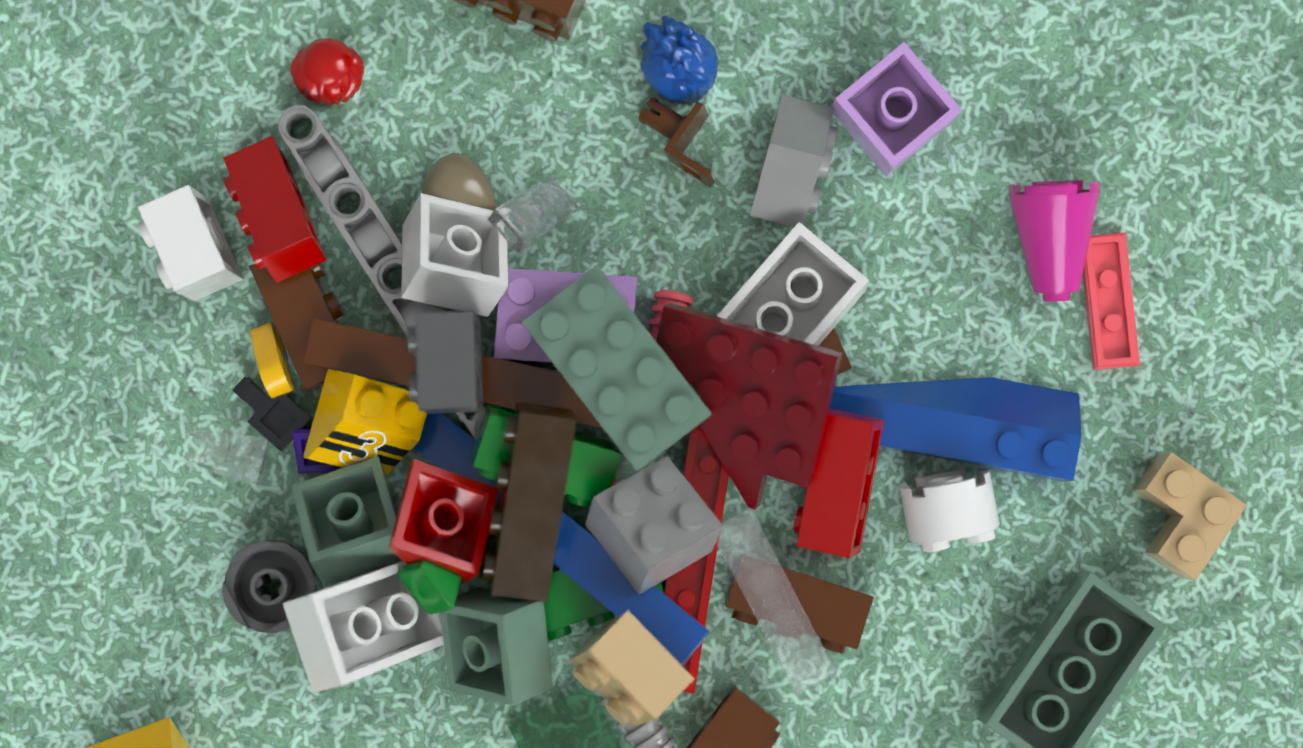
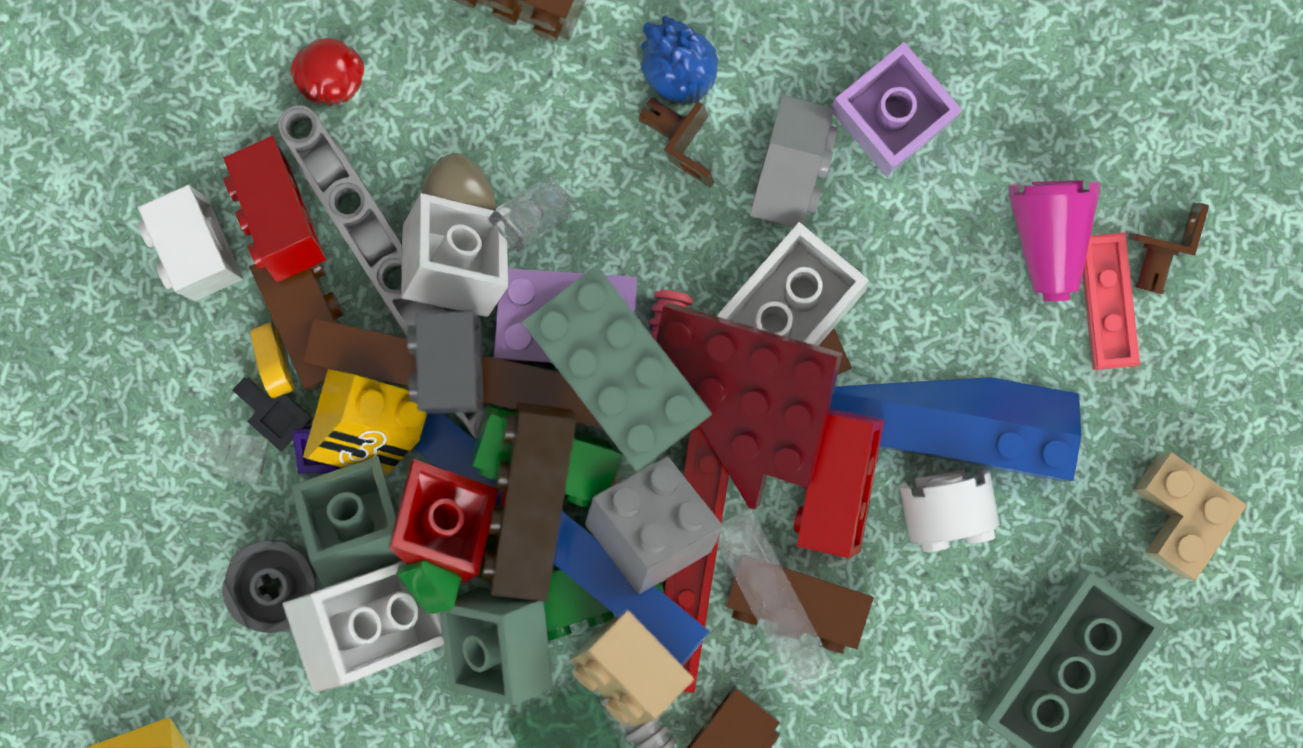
none -> reddish brown bracket [1128,203,1209,294]

